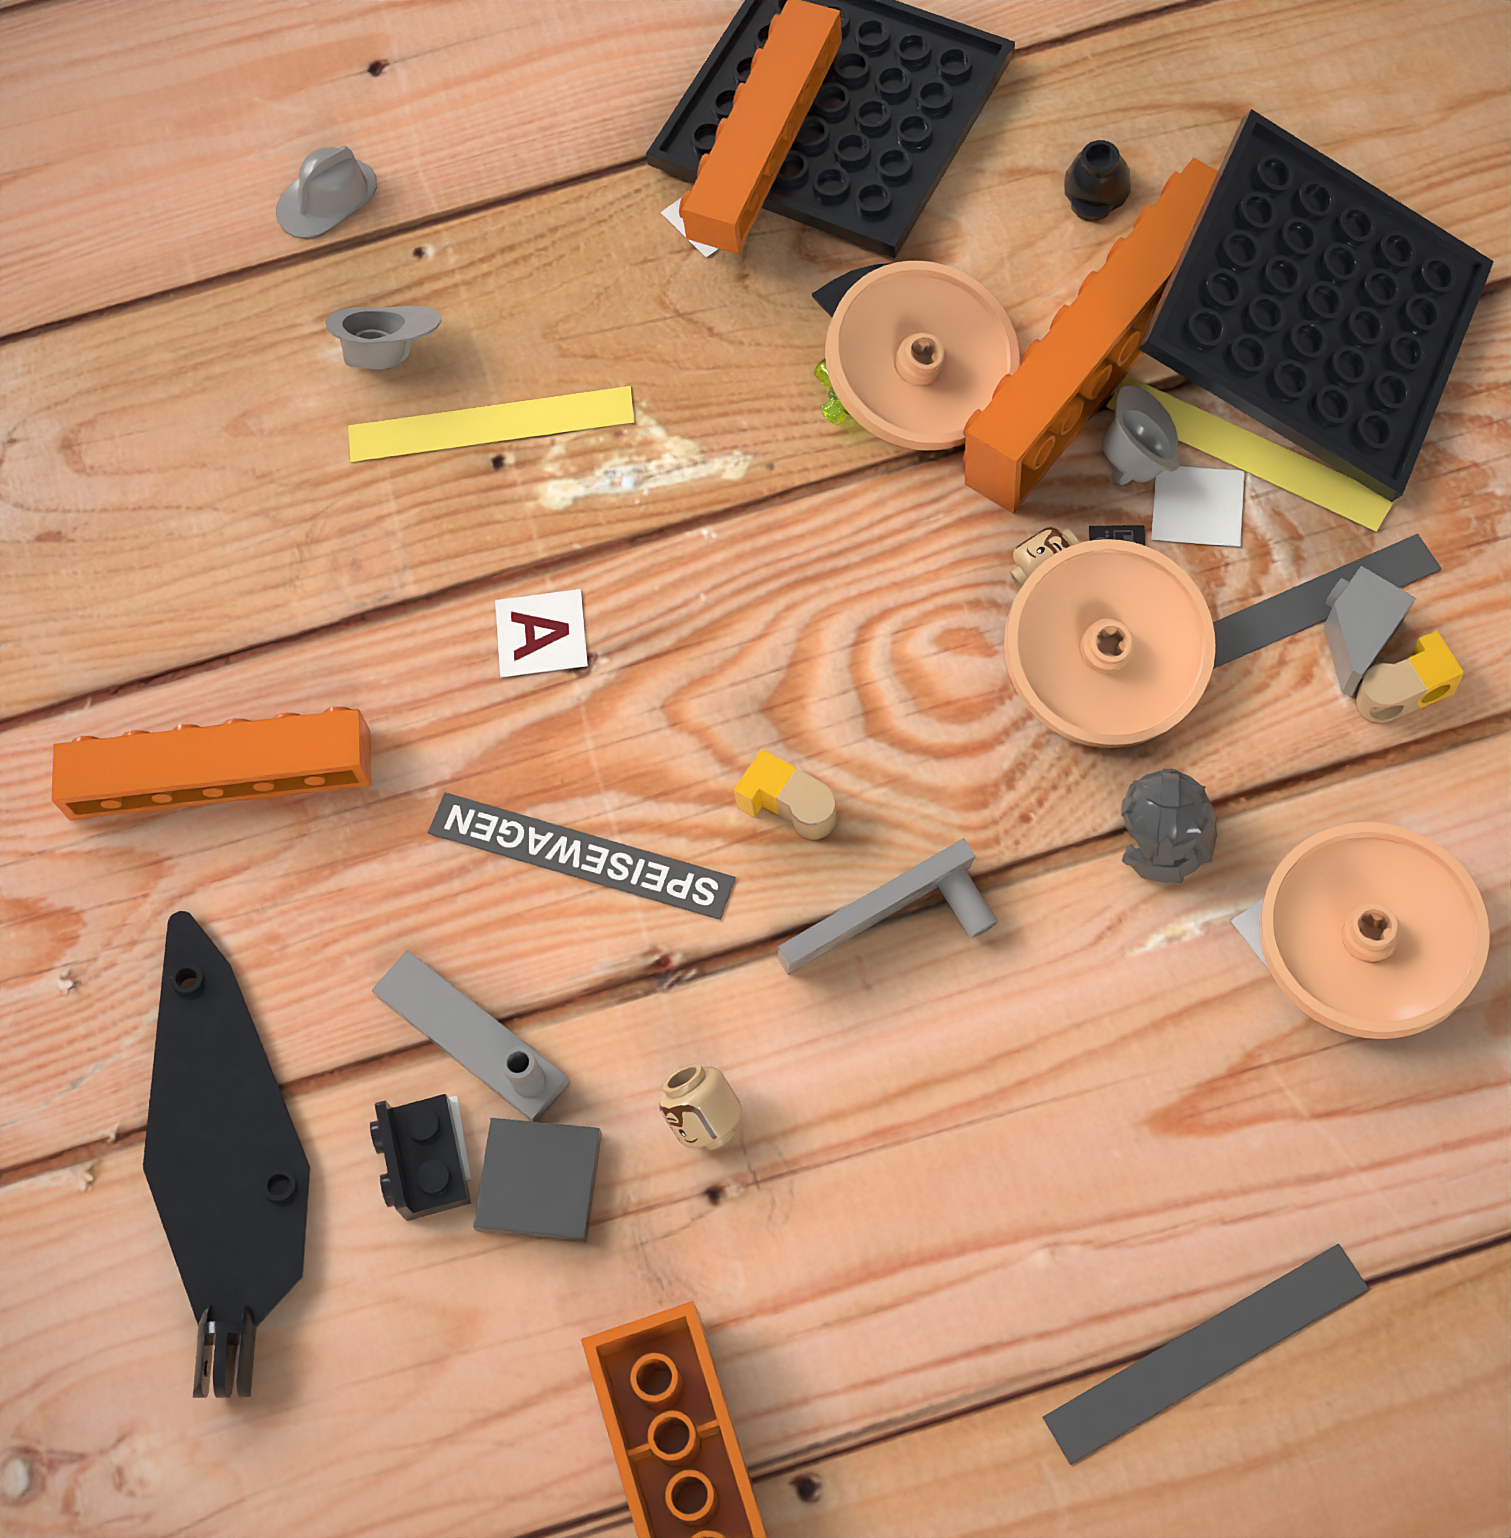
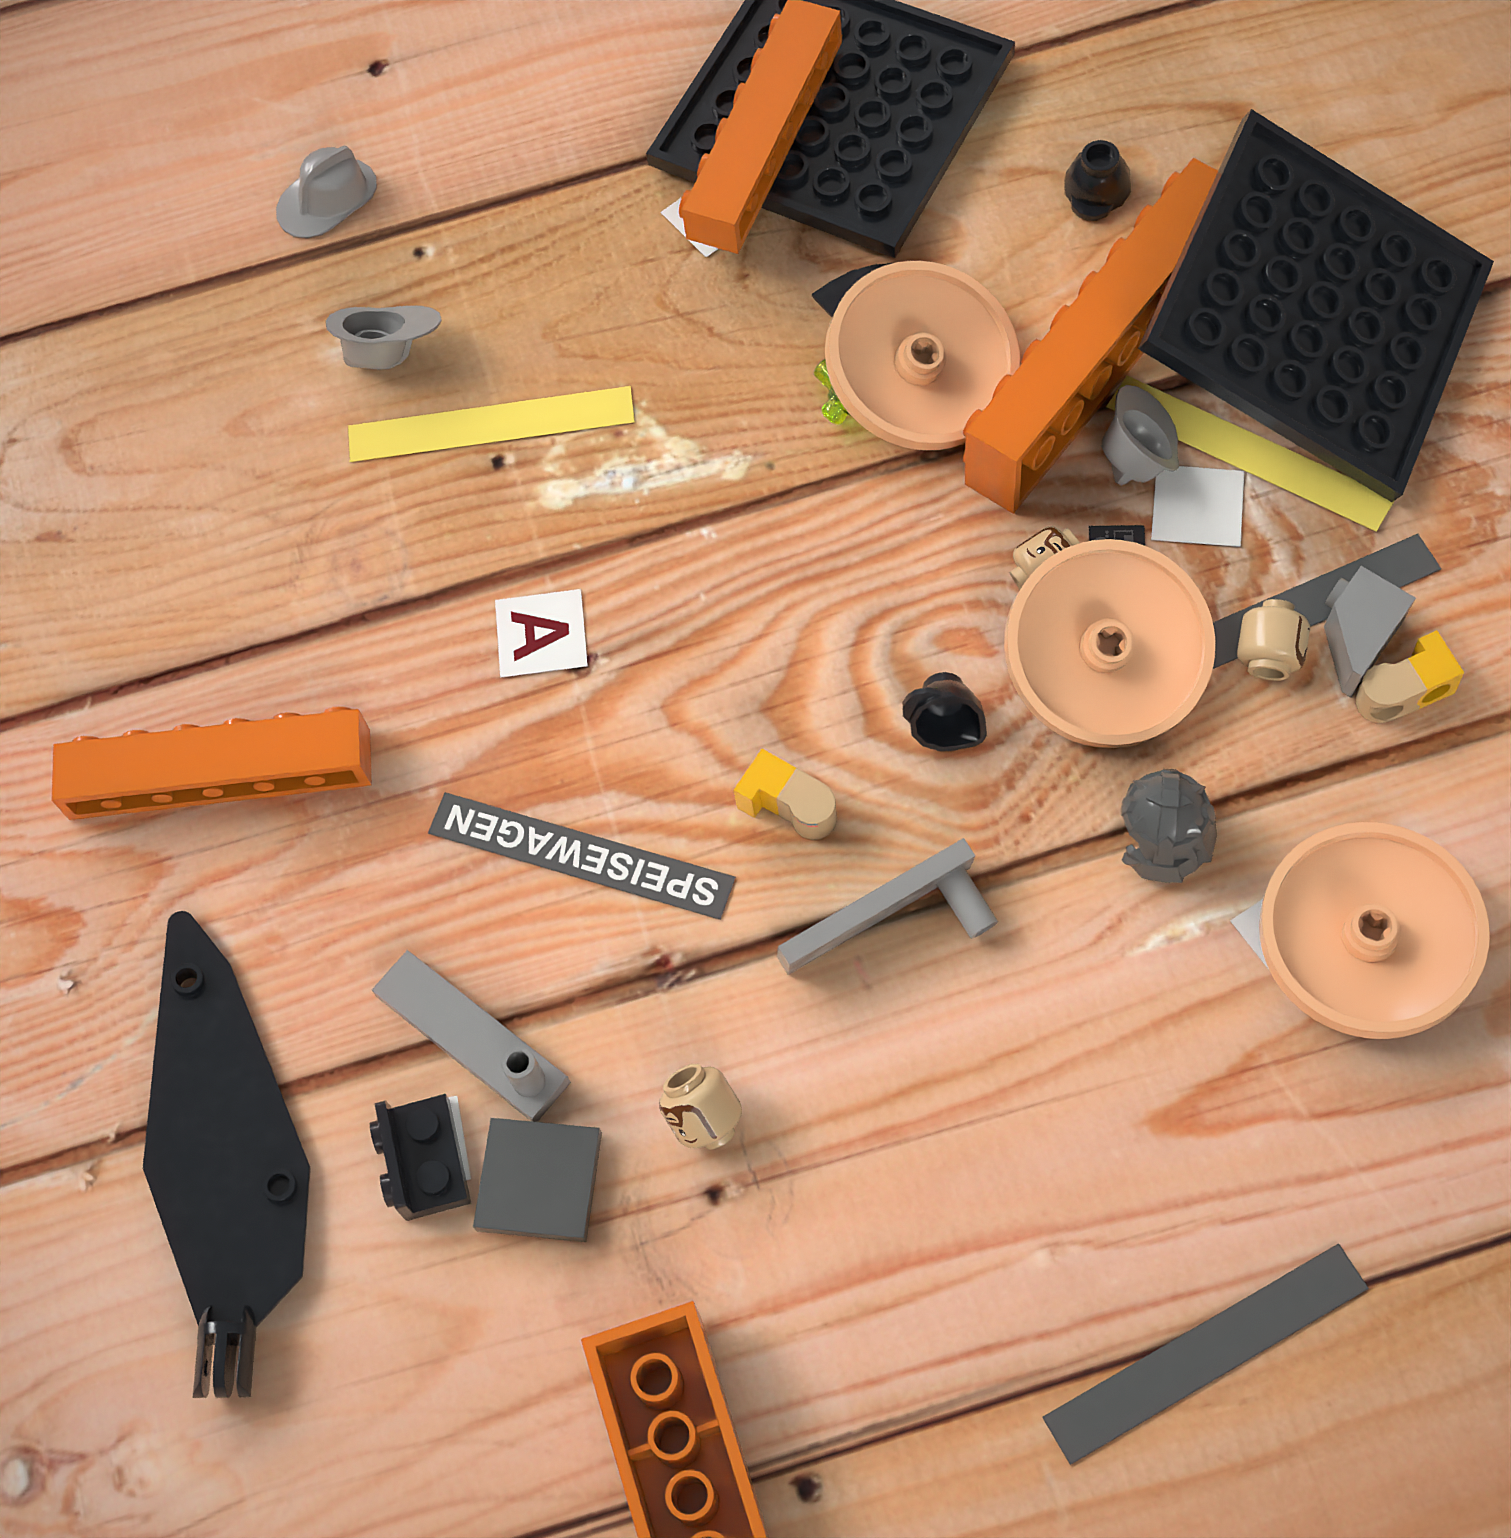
none -> black piece [902,672,987,752]
none -> tan head [1237,599,1310,680]

